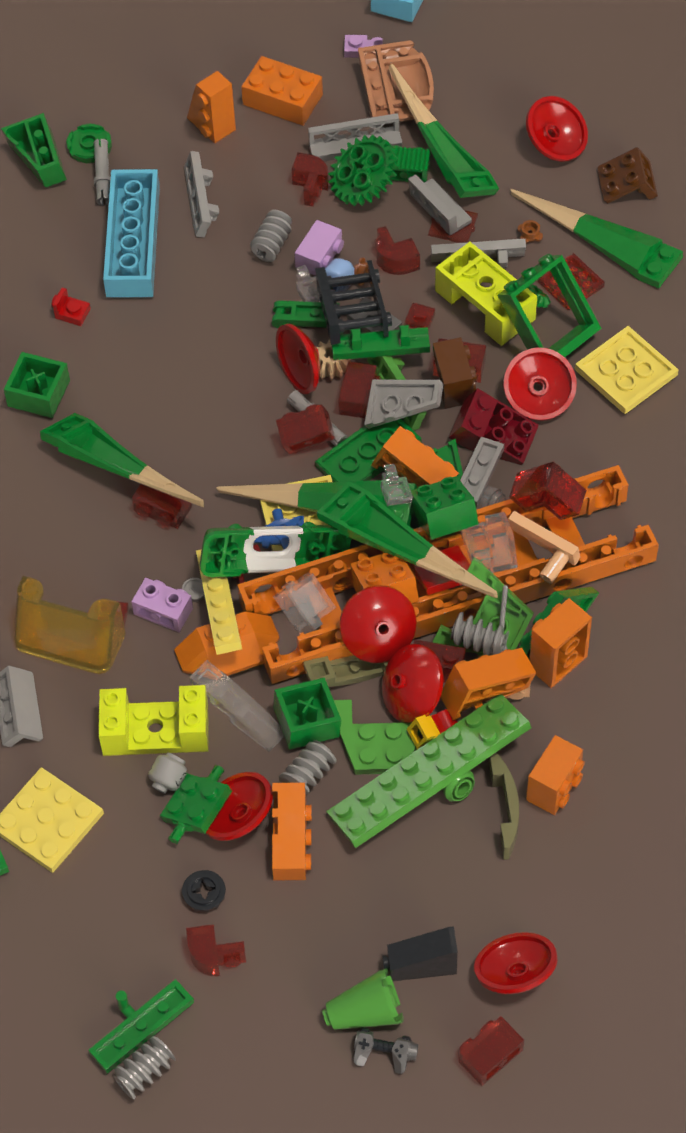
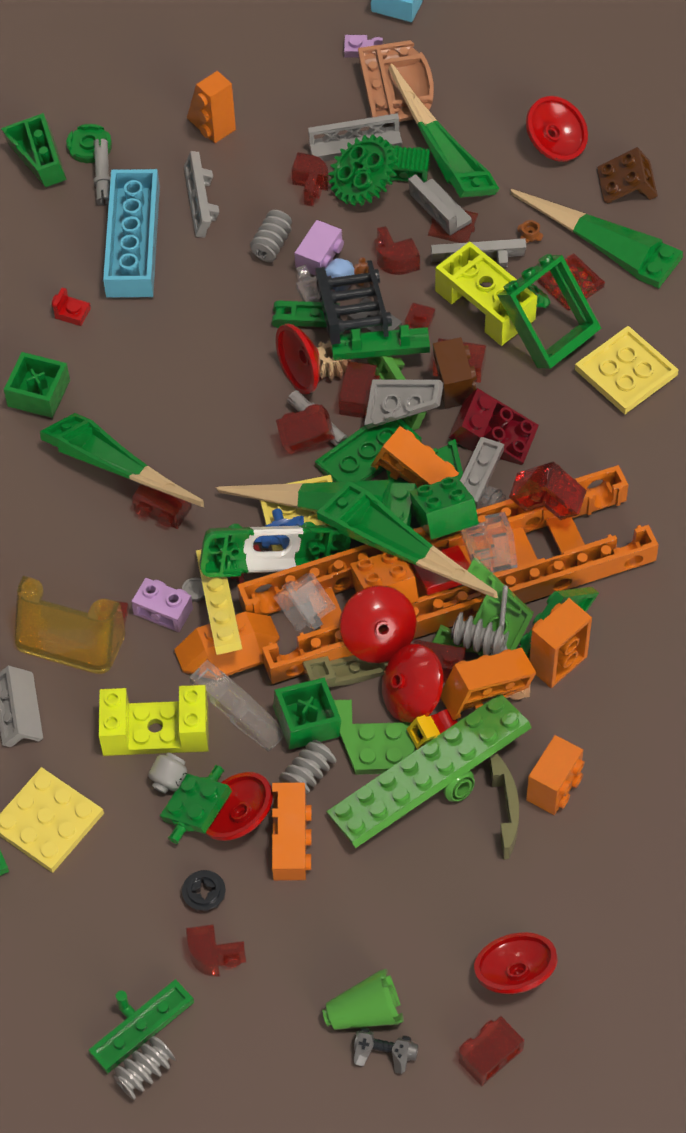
orange brick [241,56,323,126] -> none
clear plate [380,464,413,506] -> none
black slope [382,926,458,981] -> none
red dish [503,348,577,421] -> none
light nougat piece [508,511,580,584] -> none

